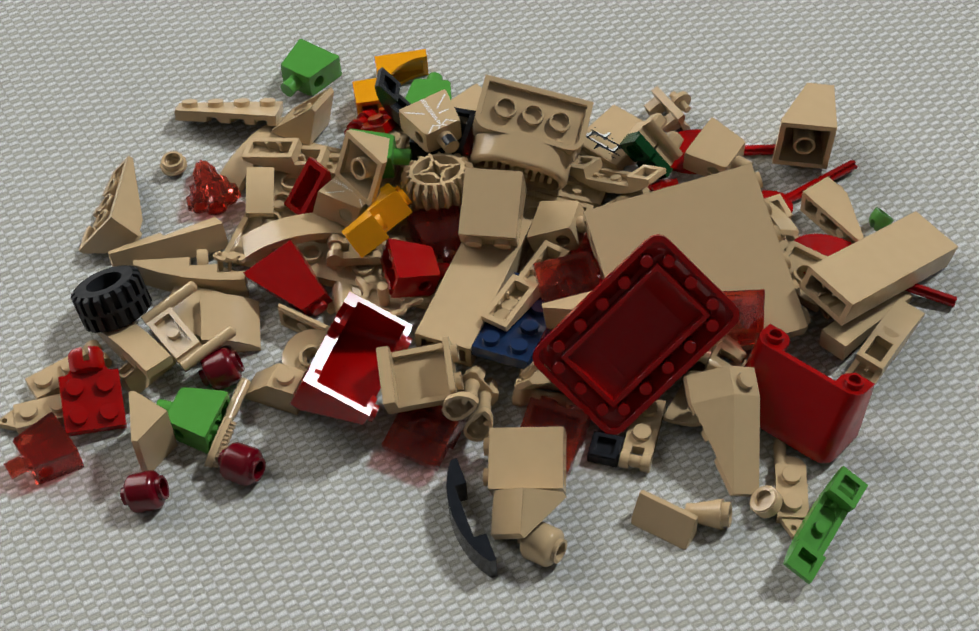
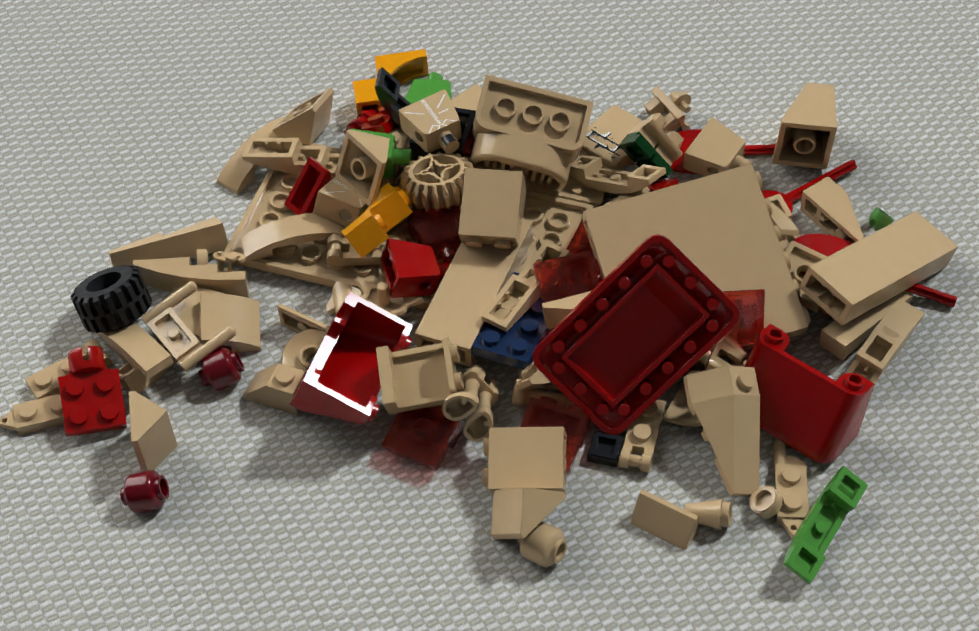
clear red torso [3,412,84,484] -> none
tan wedge [79,156,143,254] -> none
bright green torso [156,387,230,454] -> none
tan plate [160,151,187,176] -> none
tan wing [175,98,283,126] -> none
clear red rock [186,160,241,216] -> none
tan piece [204,378,251,468] -> none
dark red head [218,442,266,486] -> none
red slope [243,240,333,317] -> none
tan slope [245,167,274,217] -> none
bright green torso [280,38,342,97] -> none
black slope [446,458,498,578] -> none
tan torso [527,201,586,253] -> none

